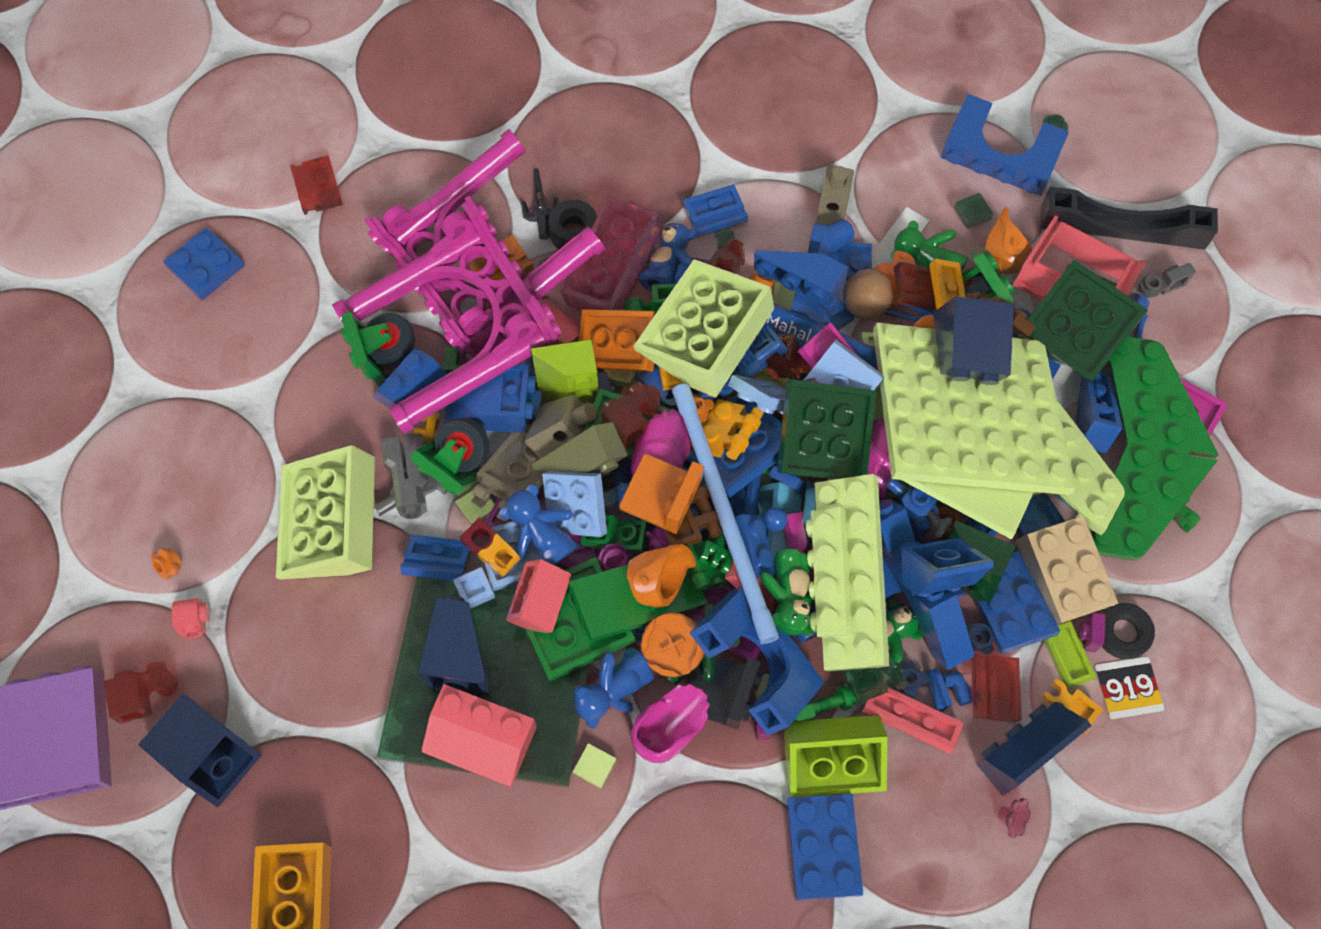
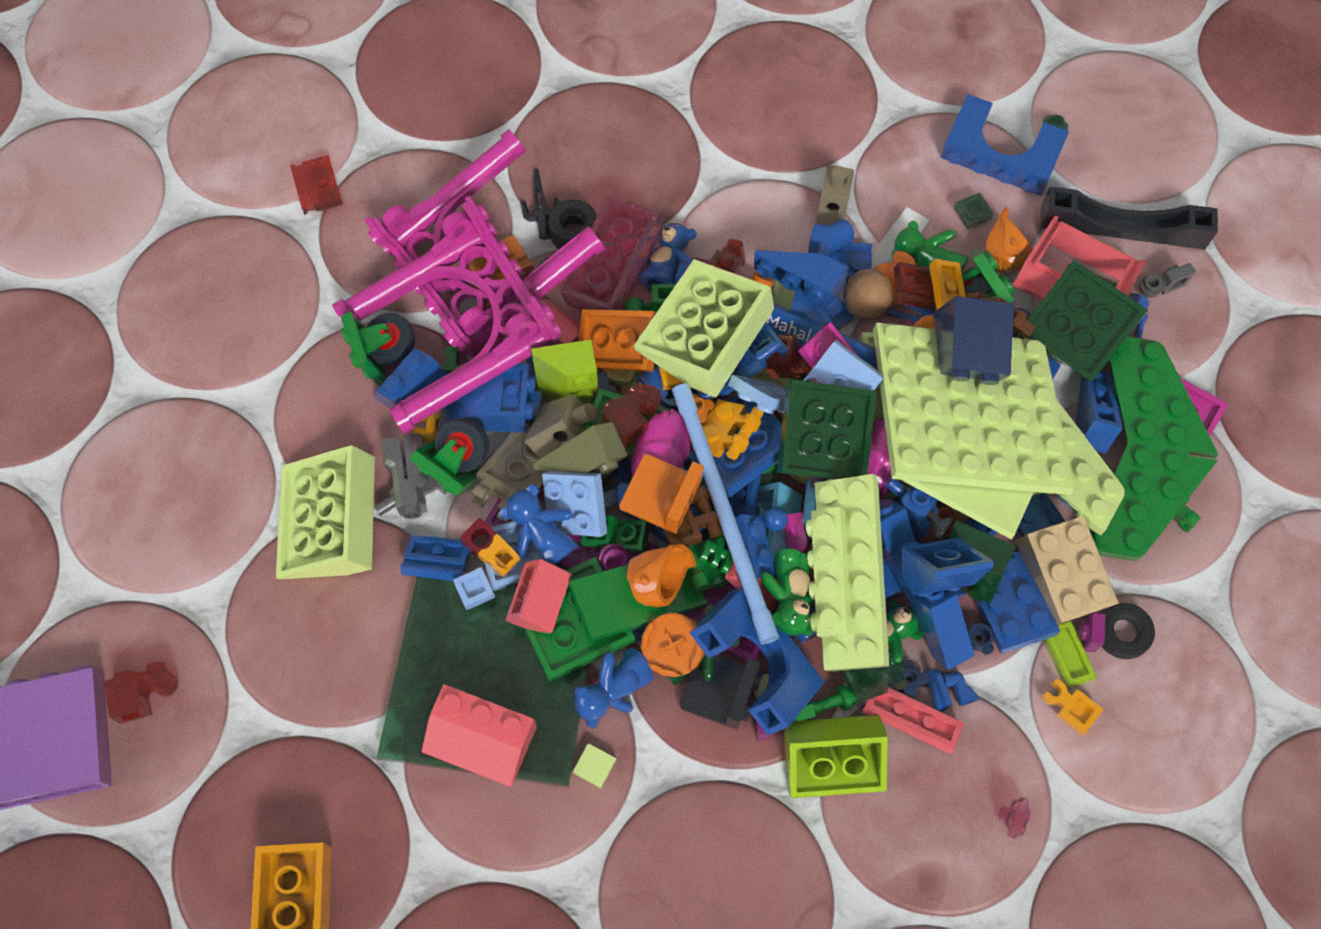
dark blue slope [138,693,262,807] -> none
orange plate [151,548,181,580] -> none
blue plate [163,227,245,300] -> none
coral plate [172,598,210,638] -> none
dark blue slope [419,595,492,699] -> none
yellowish green tile [455,490,495,525] -> none
dark pink hair [630,684,710,763] -> none
magenta plate [645,527,669,549] -> none
blue plate [683,184,749,238] -> none
clear green piece [715,230,737,251] -> none
blue tile [769,466,806,497] -> none
blue plate [787,794,864,901] -> none
clear red plate [971,654,1022,723] -> none
dark blue slope [977,702,1092,796] -> none
sticker [1095,657,1164,719] -> none

